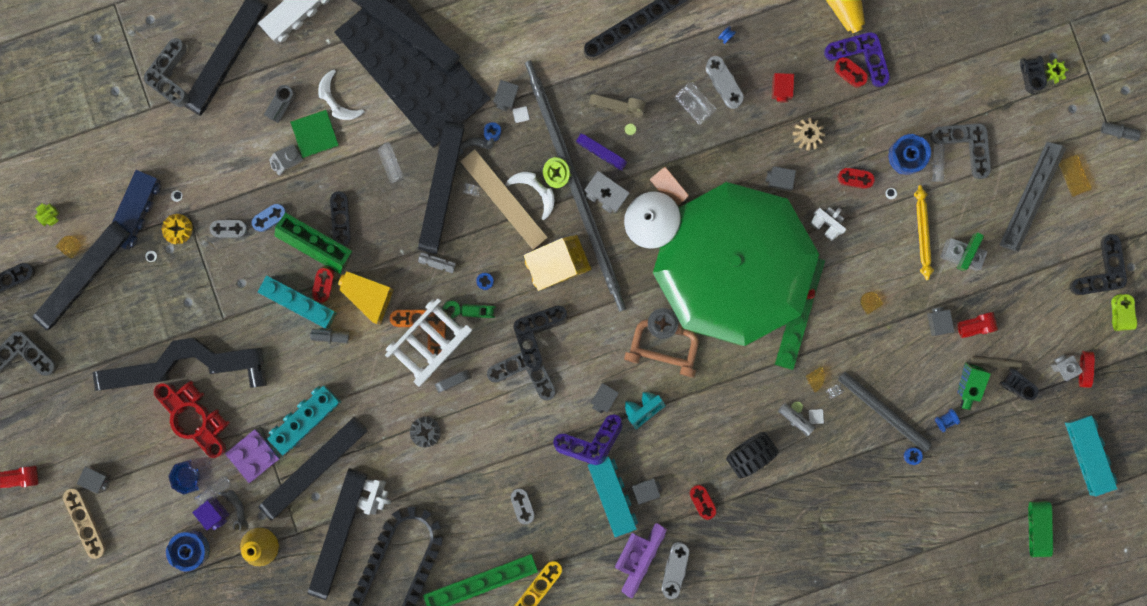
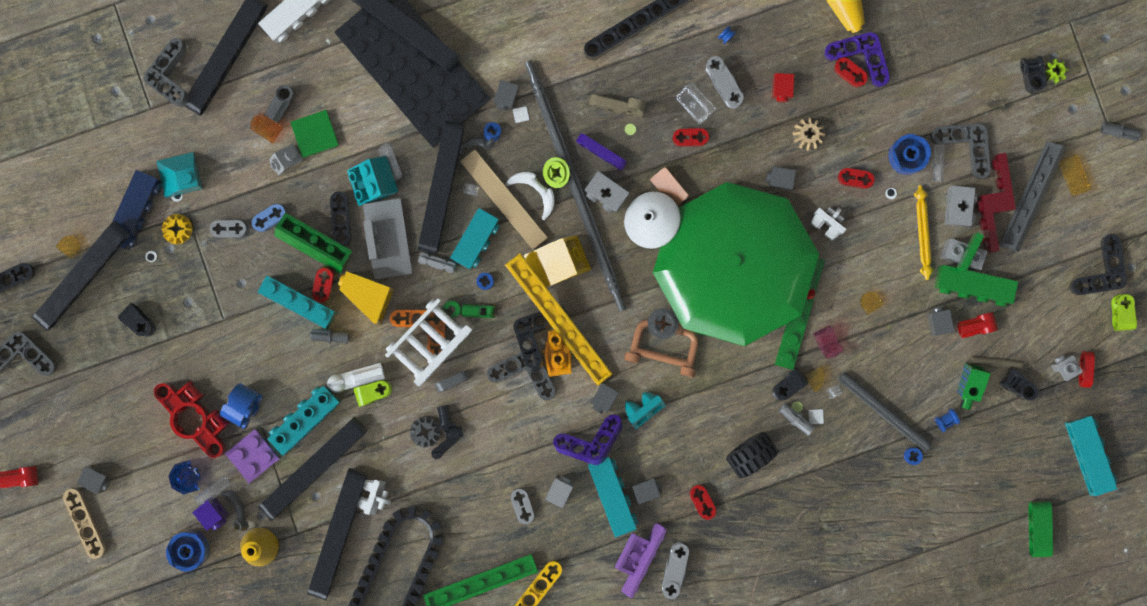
lime gear [35,203,60,226] -> none
black beam [92,338,267,391] -> none
white piece [318,70,364,120] -> none
none -> black piece [117,302,156,337]
none -> teal slope [156,152,203,198]
none -> blue brick [220,383,263,429]
none -> clear orange bracket [249,113,283,144]
none -> white piece [327,363,385,393]
none -> teal slope [347,156,398,206]
none -> lime piece [353,380,392,407]
none -> light grey bracket [363,199,412,280]
none -> black pin [431,405,463,459]
none -> teal brick [450,208,500,270]
none -> yellow tile [505,253,613,386]
none -> light orange connector [543,330,572,377]
none -> light grey brick [545,475,573,508]
none -> red beam [672,128,709,147]
none -> black piece [772,367,809,401]
none -> clear pink bracket [813,325,844,359]
none -> green brick [934,265,1018,307]
none -> light grey brick [944,185,977,228]
none -> dark red bracket [976,153,1016,253]

